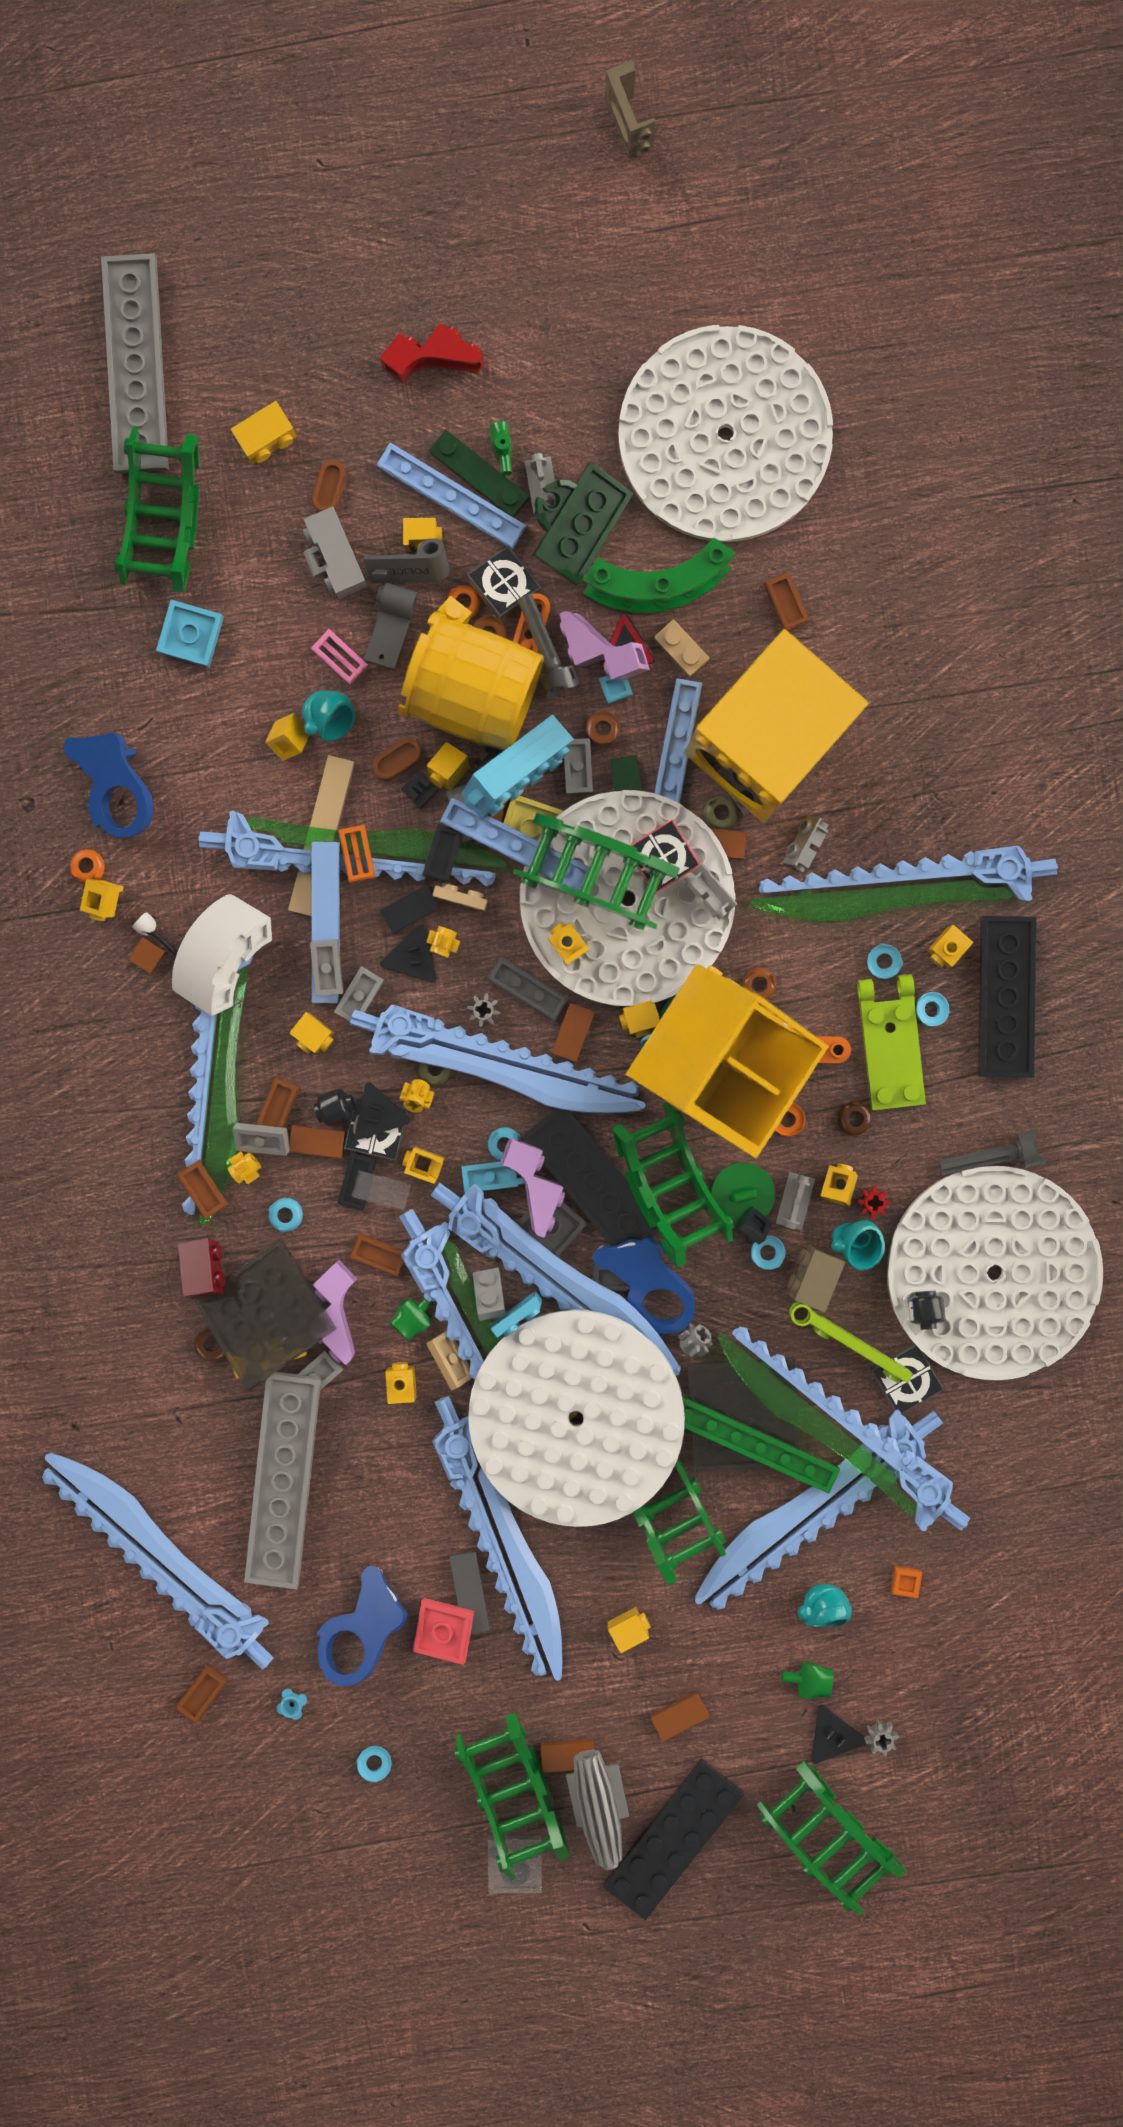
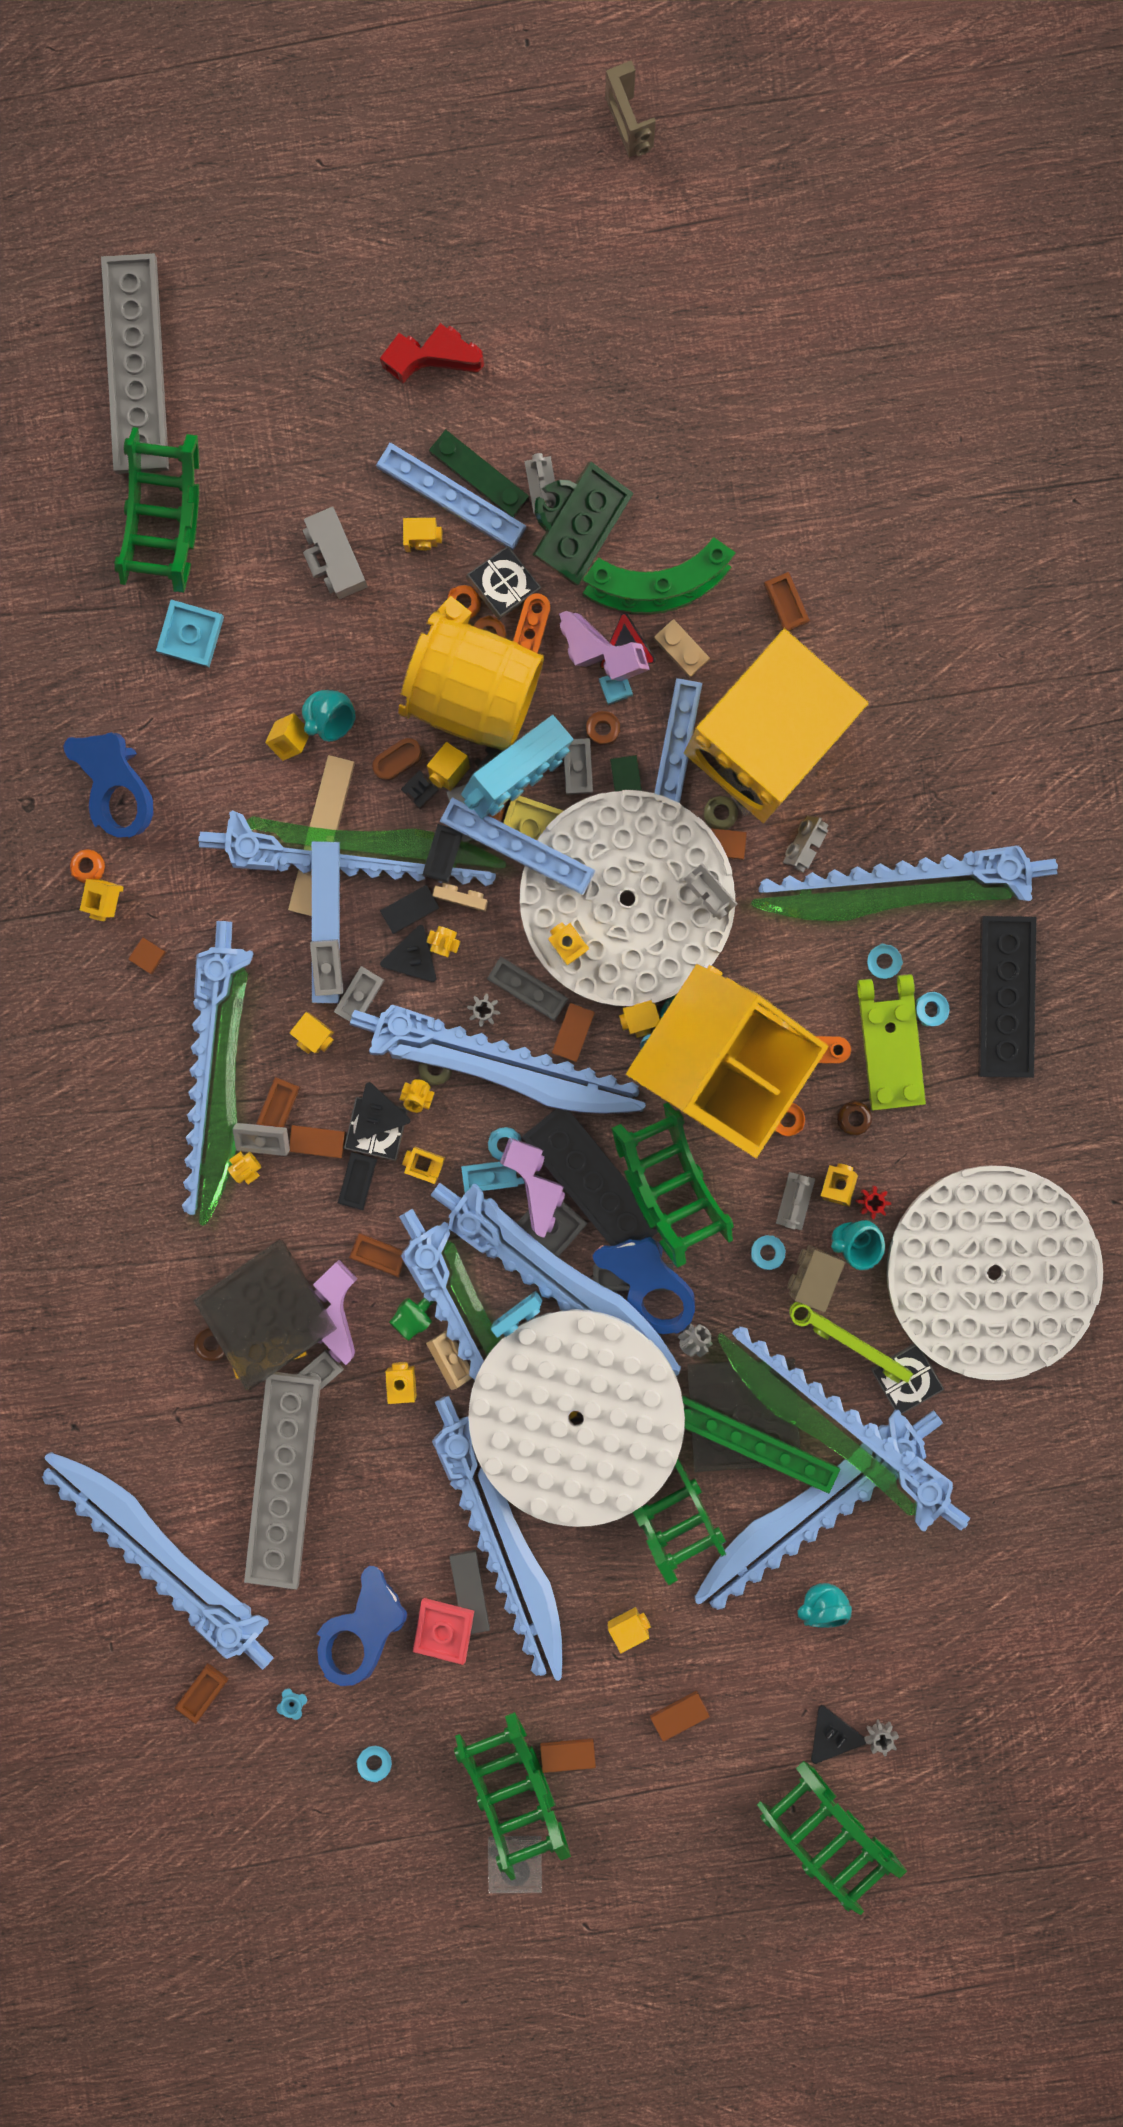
white hinge [132,912,178,956] -> none
white panel [172,894,272,1016] -> none
dark orange tile [176,1159,229,1219] -> none
brick [178,1238,225,1299] -> none
yellow brick [231,401,297,465] -> none
medium azure piece [268,1198,303,1233] -> none
bright pink tile [311,629,369,686] -> none
dark orange tile [312,460,347,513] -> none
black head [314,1089,356,1127] -> none
orange tile [338,825,376,884] -> none
clear tile [352,1170,411,1210] -> none
dark grey door [363,538,450,583] -> none
dark grey door [364,582,418,671] -> none
light grey plate [472,1267,506,1321] -> none
green piece [489,421,512,476] -> none
green fence [512,813,680,931] -> none
dark grey piece [518,593,580,699] -> none
light grey plate [566,1749,629,1870] -> none
black plate [603,1758,744,1920] -> none
white plate [618,325,833,542] -> none
tile [630,820,700,894] -> none
green shield [711,1162,775,1225] -> none
black tile [734,1206,772,1245] -> none
dark orange piece [742,967,776,1000] -> none
green piece [781,1661,833,1699] -> none
orange tile [890,1566,922,1599] -> none
black head [908,1291,946,1330] -> none
yellow brick [927,925,973,968] -> none
dark grey piece [939,1129,1046,1176] -> none

